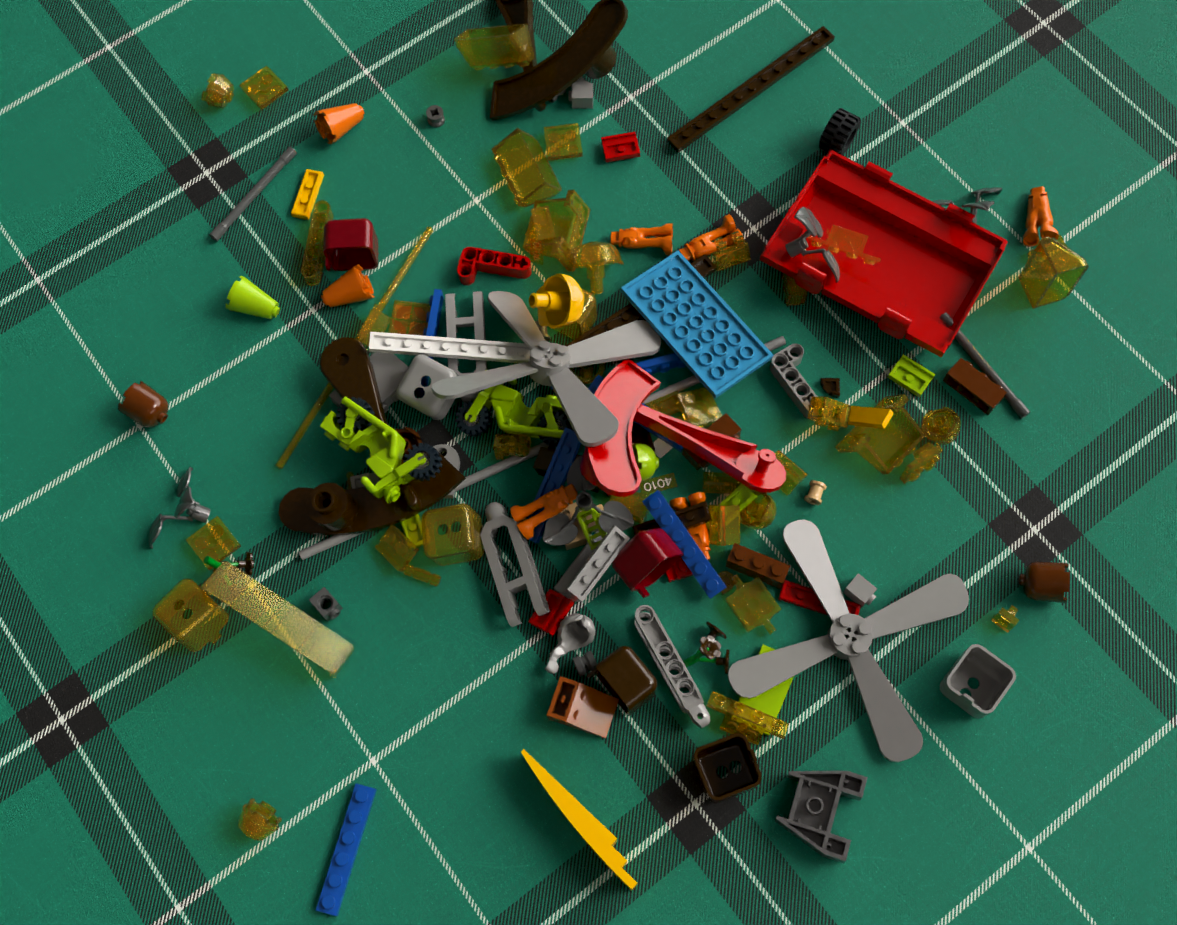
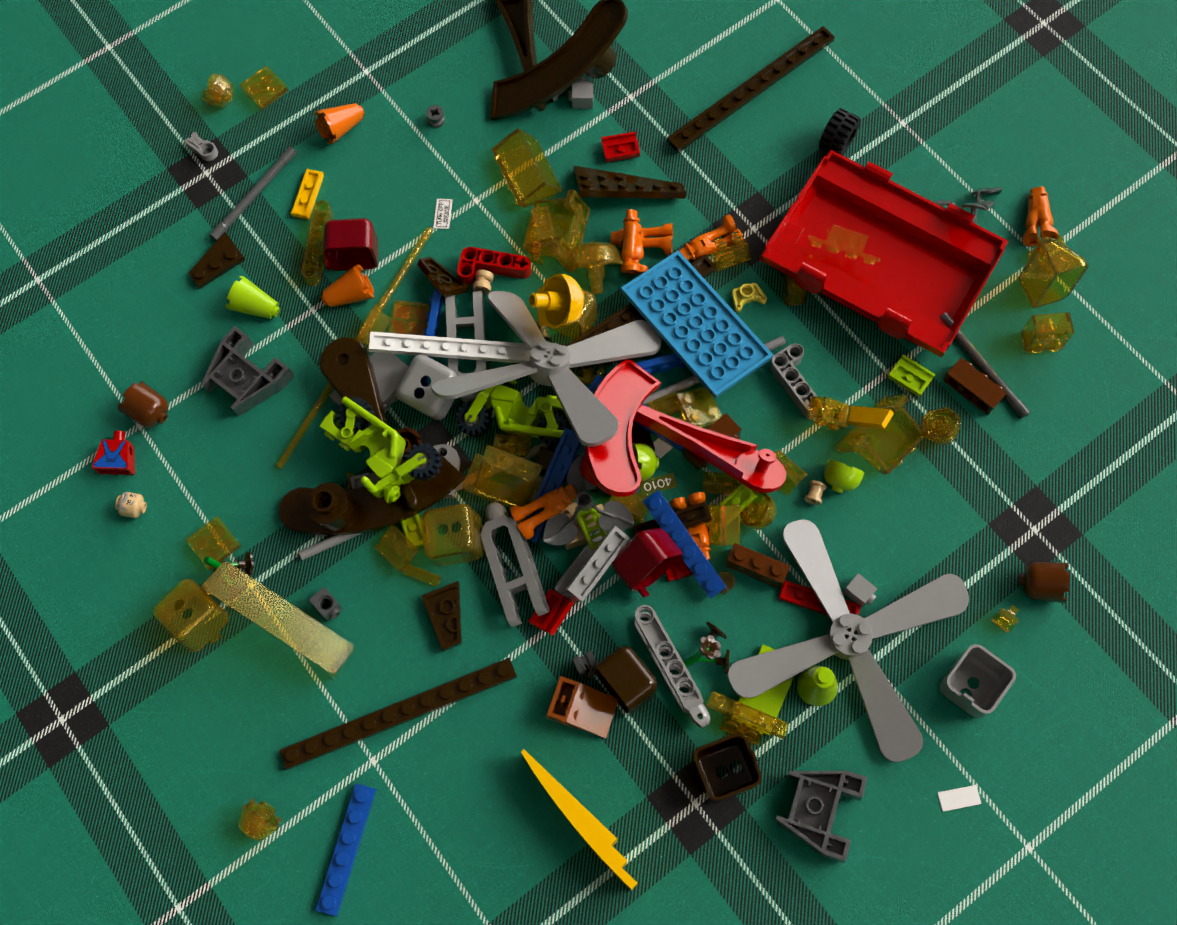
dark grey plant [149,467,210,549] -> none
clear yellow windscreen [454,24,535,70] -> none
clear yellow plate [544,123,583,161] -> none
light grey hair [545,613,595,674] -> none
clear yellow plate [725,574,782,635] -> none
dark grey plant [786,207,840,283] -> none
dark brown tile [820,378,840,398] -> none
clear yellow plate [900,442,943,484] -> none
none -> red torso [92,430,135,475]
none -> tan head [115,492,147,518]
none -> light grey piece [185,132,218,161]
none -> dark brown wing [189,232,245,289]
none -> flat silver wedge [201,326,295,416]
none -> dark brown plate [280,658,517,770]
none -> dark brown wing [417,257,469,297]
none -> dark brown wing [422,581,462,652]
none -> white sticker [433,199,453,229]
none -> clear yellow windscreen [462,445,544,508]
none -> tan wheel [473,270,494,295]
none -> dark brown wing [573,165,686,199]
none -> orange piece [621,209,649,274]
none -> light yellow piece [731,283,767,313]
none -> lime cone [797,665,838,706]
none -> lime cylinder [824,459,864,494]
none -> white sticker [938,785,982,811]
none -> clear yellow brick [1021,312,1074,353]

